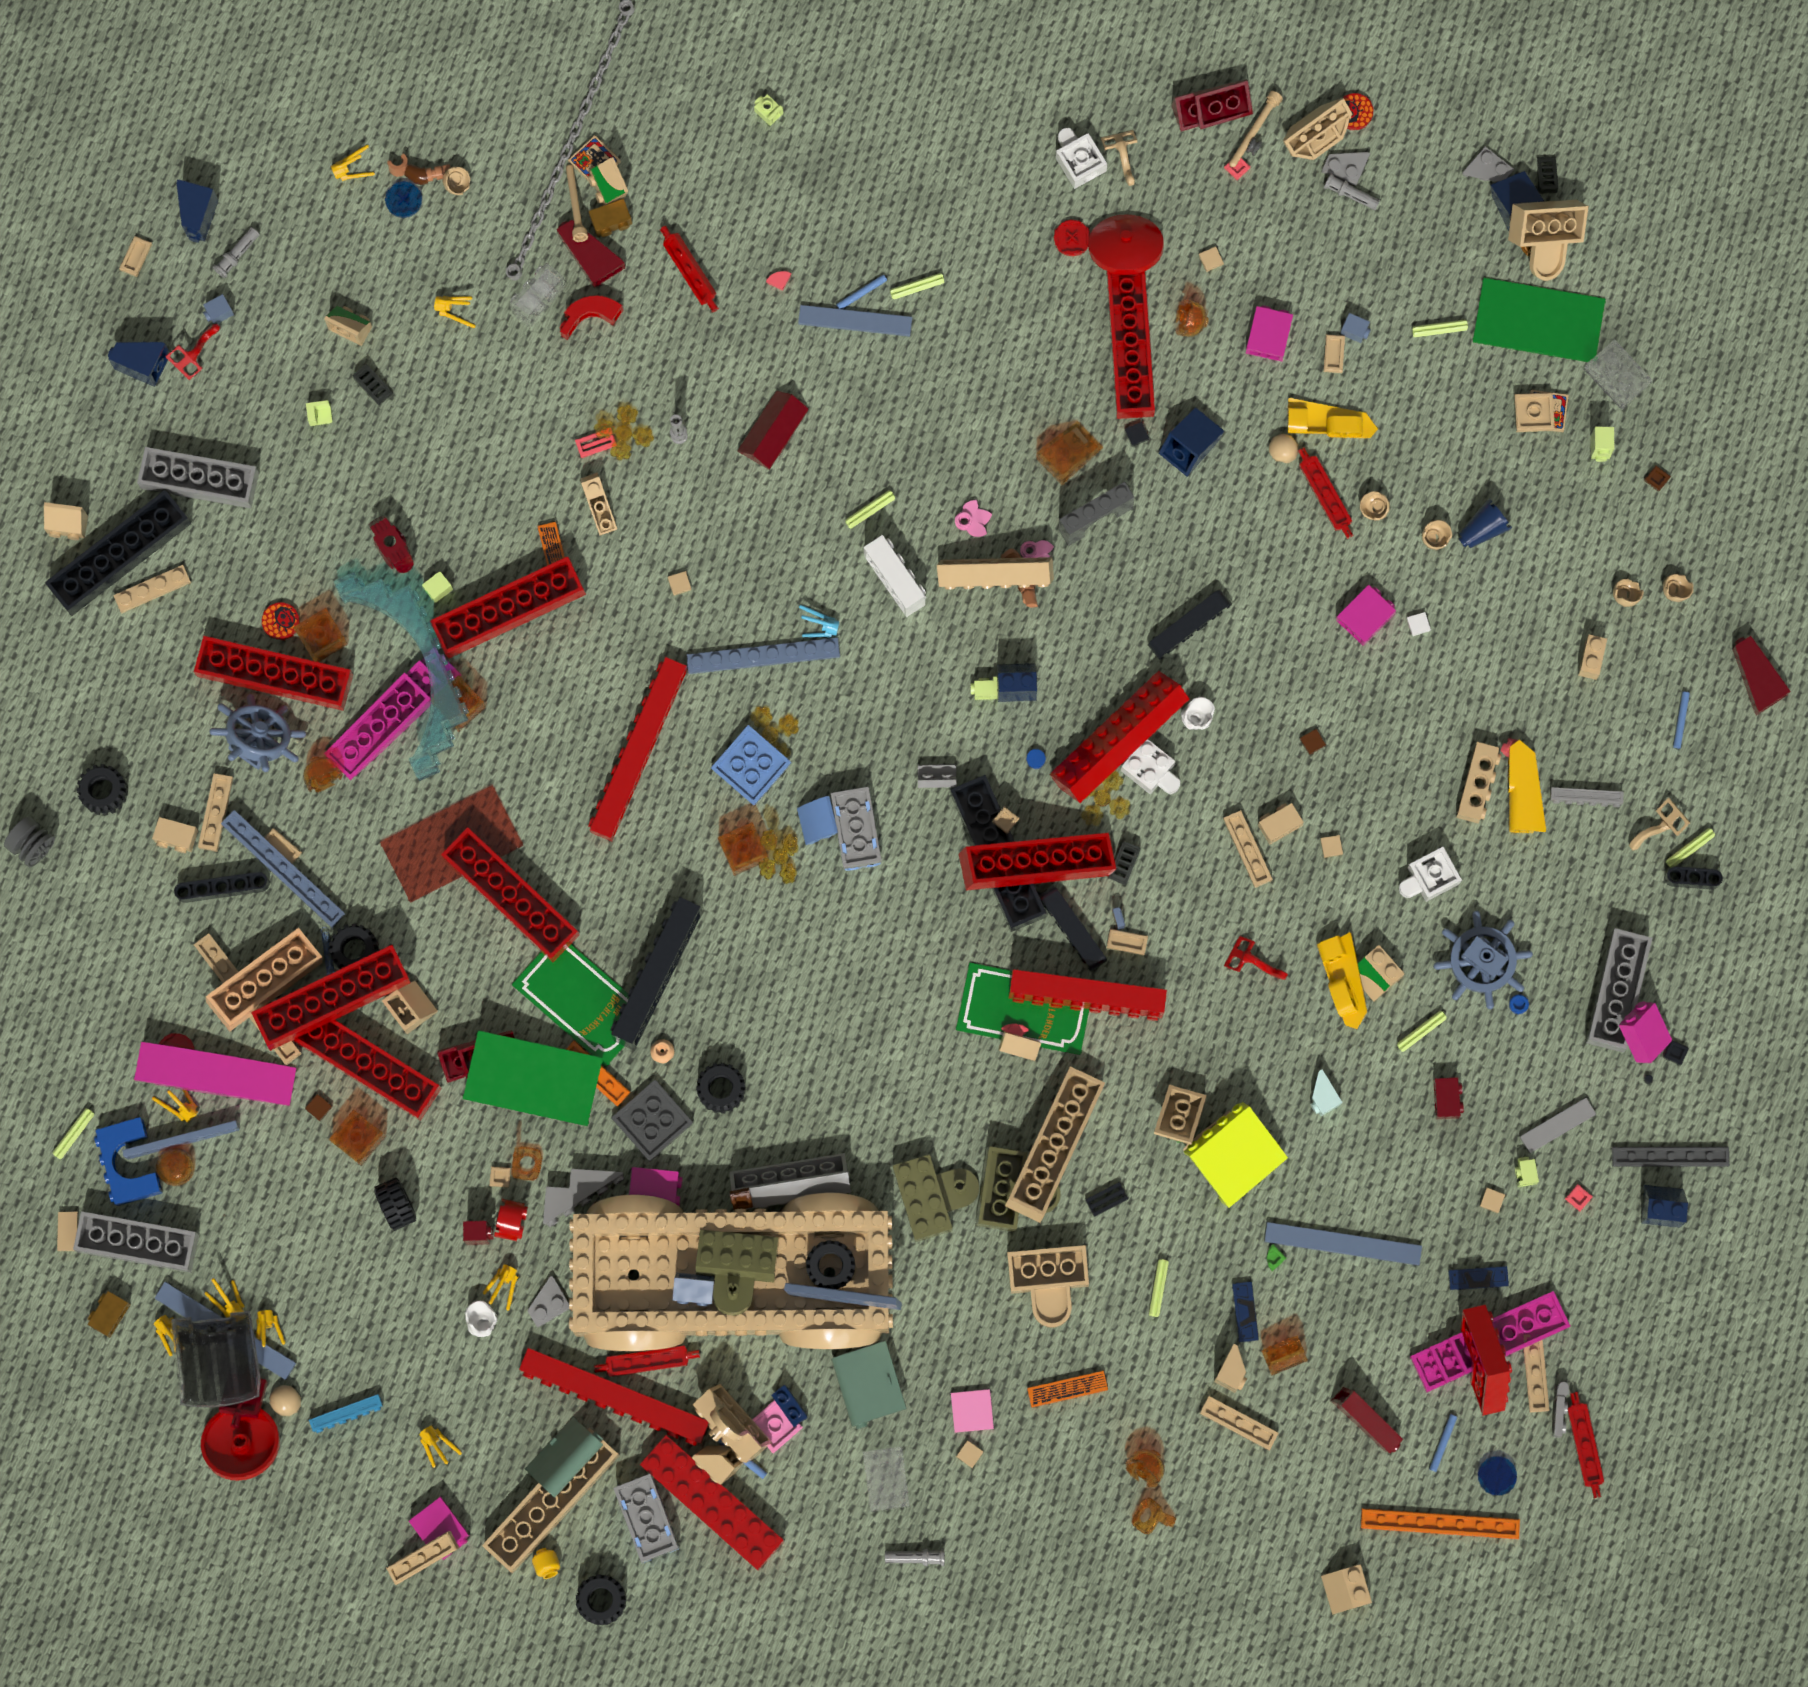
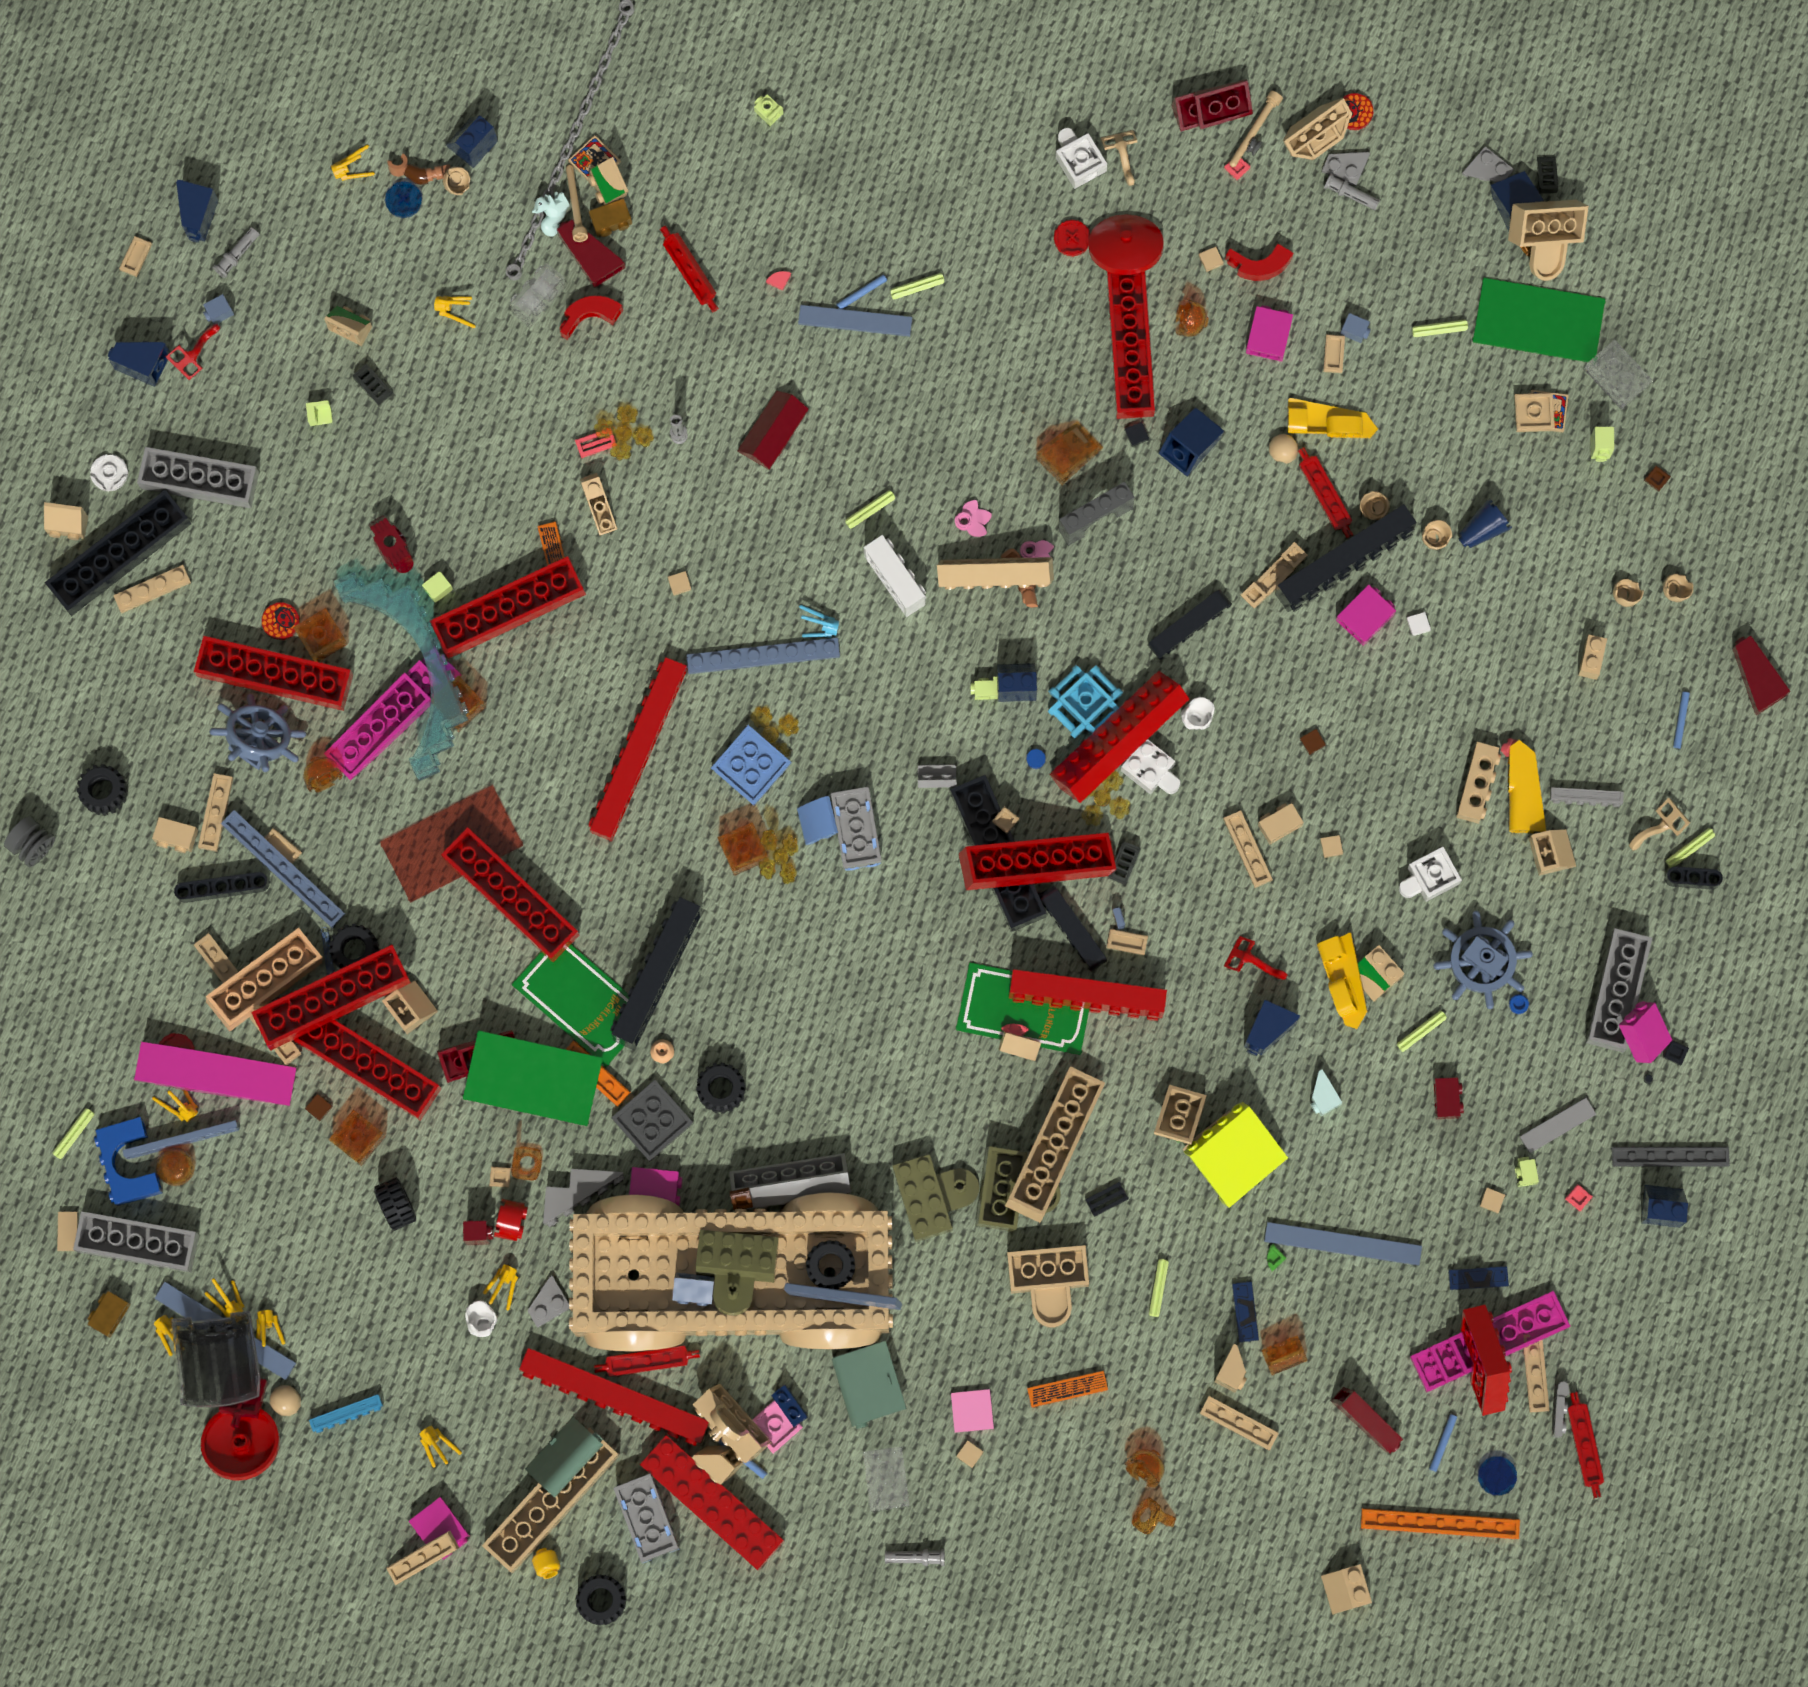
none -> white tile [90,454,128,492]
none -> dark blue slope [445,115,498,168]
none -> light aqua animal [532,191,570,237]
none -> medium azure brick [1048,665,1123,739]
none -> red arch [1225,244,1294,281]
none -> tan slope [1241,542,1308,609]
none -> dark blue slope [1244,1000,1300,1056]
none -> black brick [1275,504,1417,612]
none -> tan slope [1529,829,1576,876]

